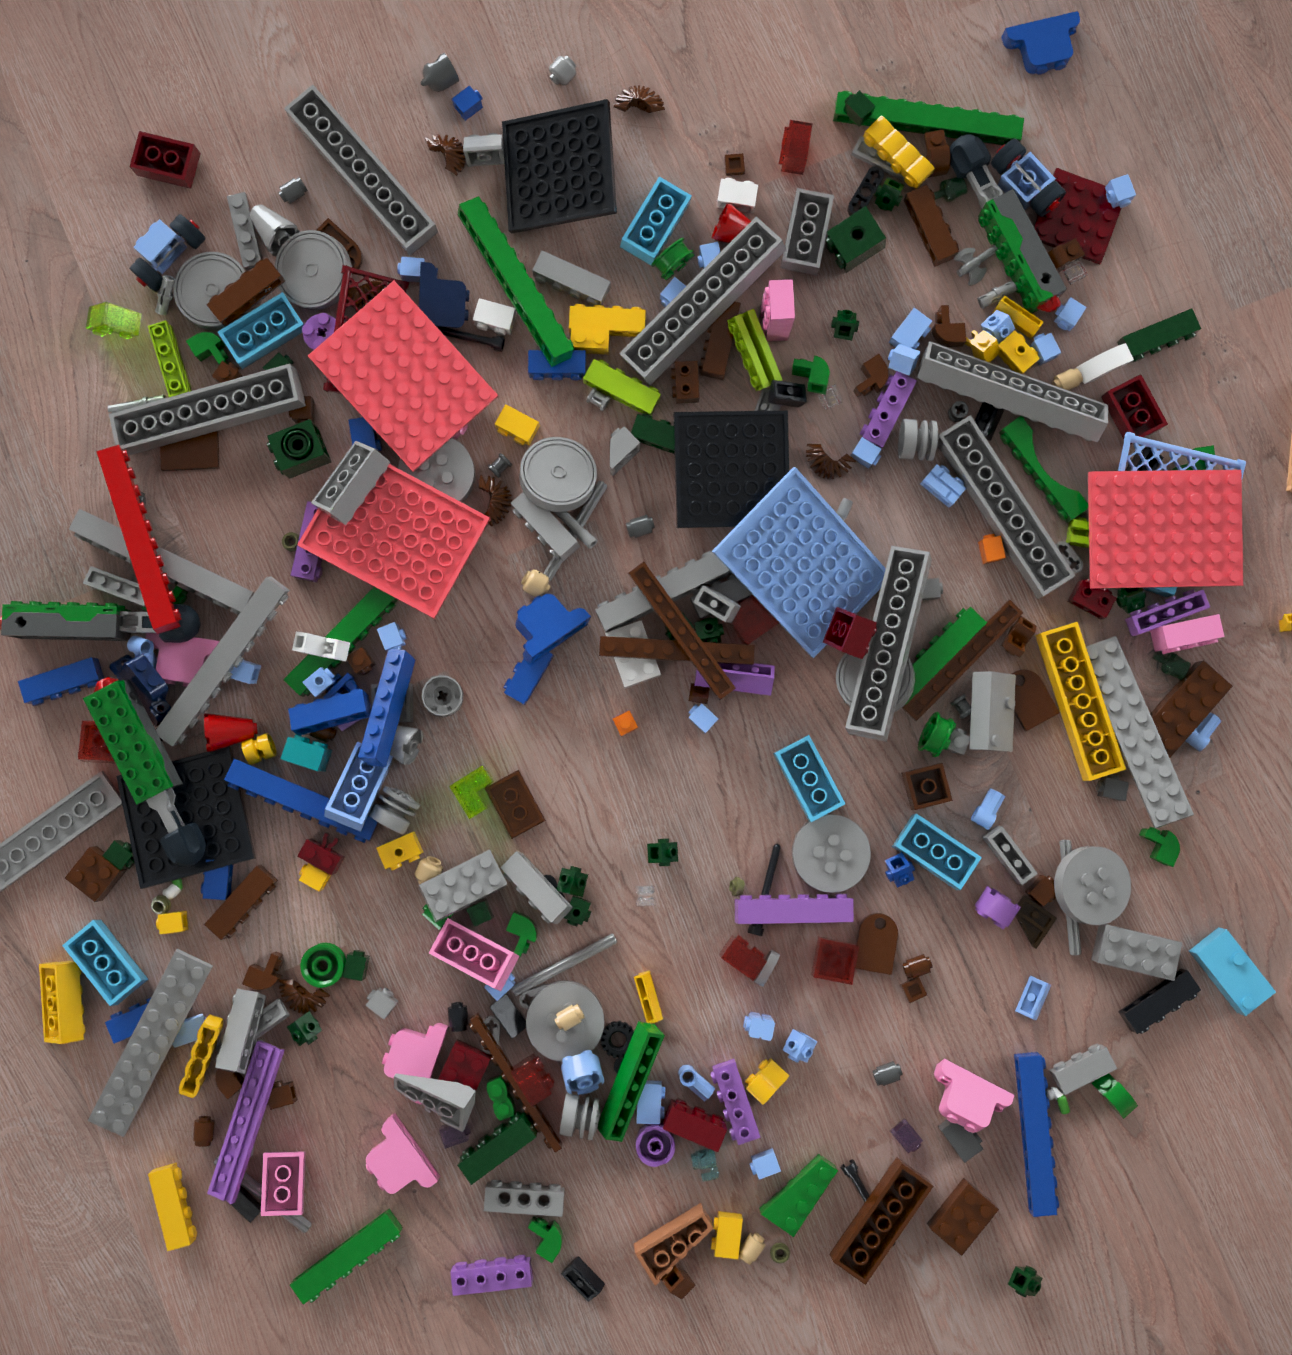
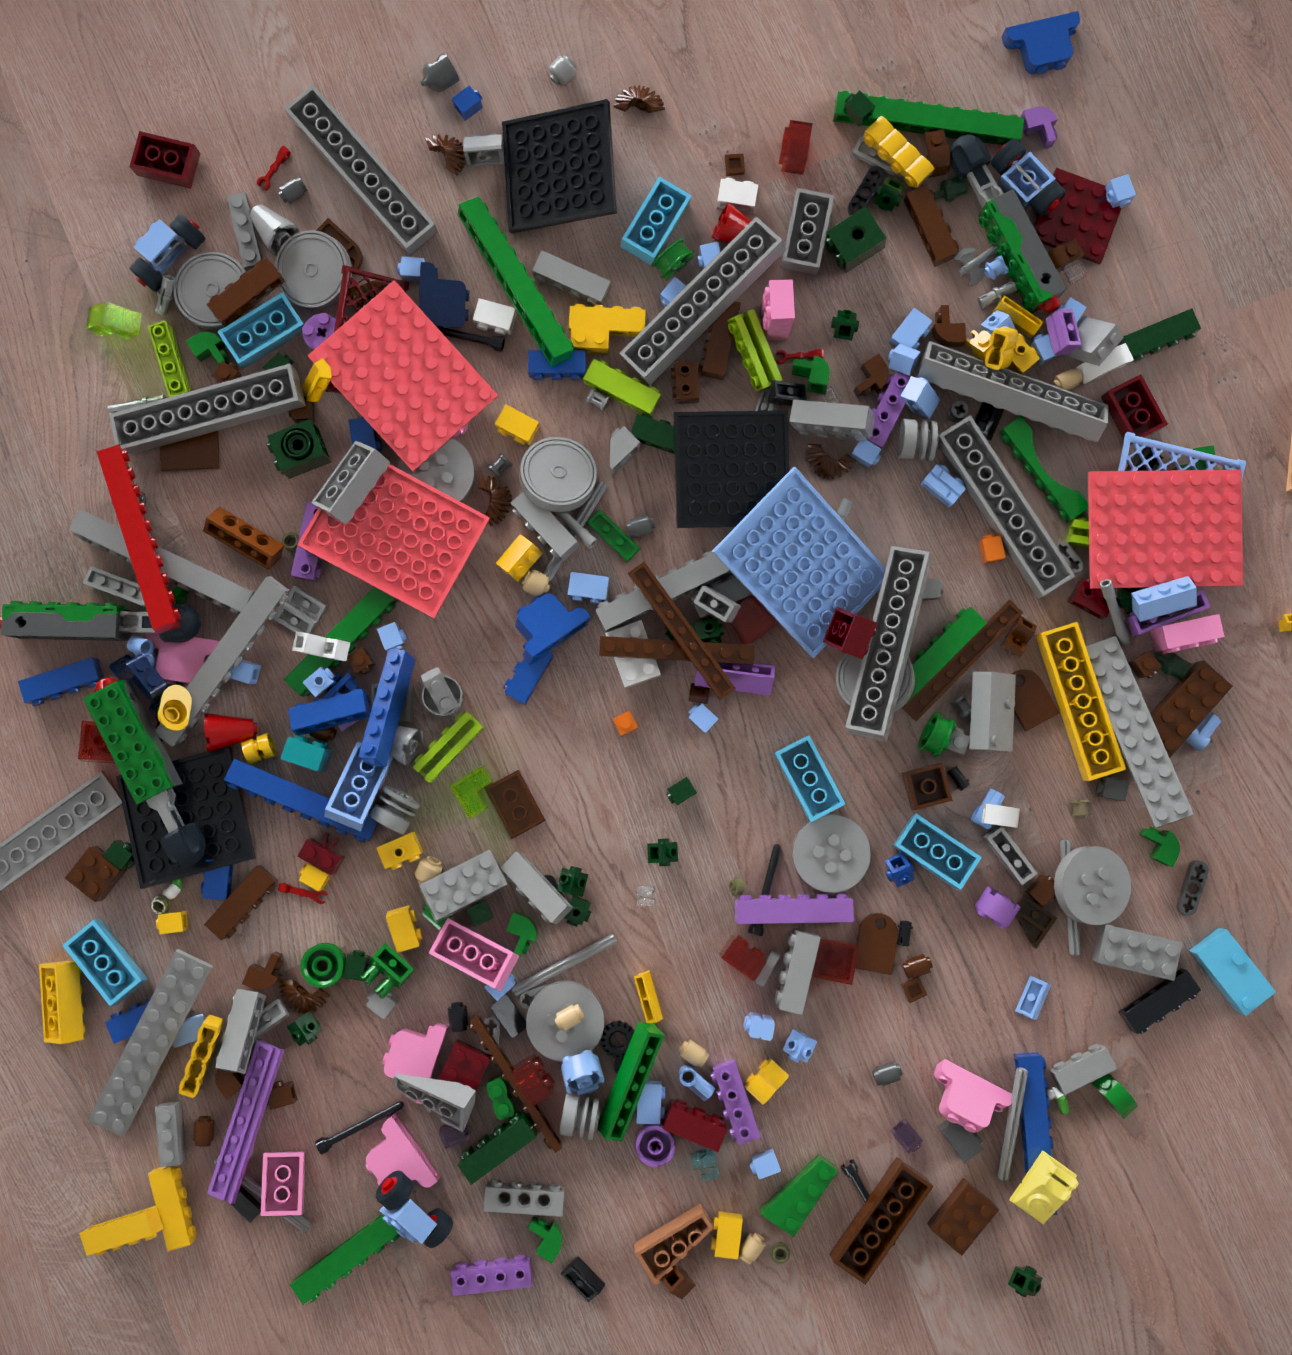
none -> yellow brick [79,1206,163,1256]
none -> light grey brick [155,1100,186,1167]
none -> yellow piece [157,685,192,731]
none -> dark orange brick [203,507,284,570]
none -> red piece [257,146,291,191]
none -> light grey slope [274,585,328,634]
none -> red piece [278,883,328,904]
none -> yellow piece [302,358,332,403]
none -> black piece [315,1101,404,1155]
none -> green brick [360,943,414,999]
none -> brick [376,1170,453,1248]
none -> yellow brick [386,905,423,953]
none -> lime brick [413,711,485,783]
none -> light grey brick [420,666,459,715]
none -> yellow brick [496,534,543,582]
none -> light blue brick [568,572,609,604]
none -> green tile [586,509,641,563]
none -> dark green brick [666,777,697,805]
none -> tan brick [679,1039,709,1068]
none -> light grey brick [774,928,821,1015]
none -> red piece [776,349,824,364]
none -> light grey brick [789,400,875,441]
none -> black pin [897,921,913,946]
none -> light blue brick [901,377,940,419]
none -> black pin [947,766,970,791]
none -> white brick [981,804,1020,828]
none -> light blue brick [983,255,1009,280]
none -> yellow brick [985,327,1018,370]
none -> light grey axle [997,1067,1028,1181]
none -> light yellow piece [1009,1150,1079,1225]
none -> medium lavender brick [1020,107,1058,149]
none -> medium lavender brick [1045,309,1082,355]
none -> light grey brick [1066,316,1124,366]
none -> dark tan brick [1069,799,1091,819]
none -> light grey piece [1100,579,1131,646]
none -> reddish brown brick [1128,651,1162,679]
none -> light blue brick [1131,576,1197,622]
none -> dark grey beam [1176,861,1209,916]

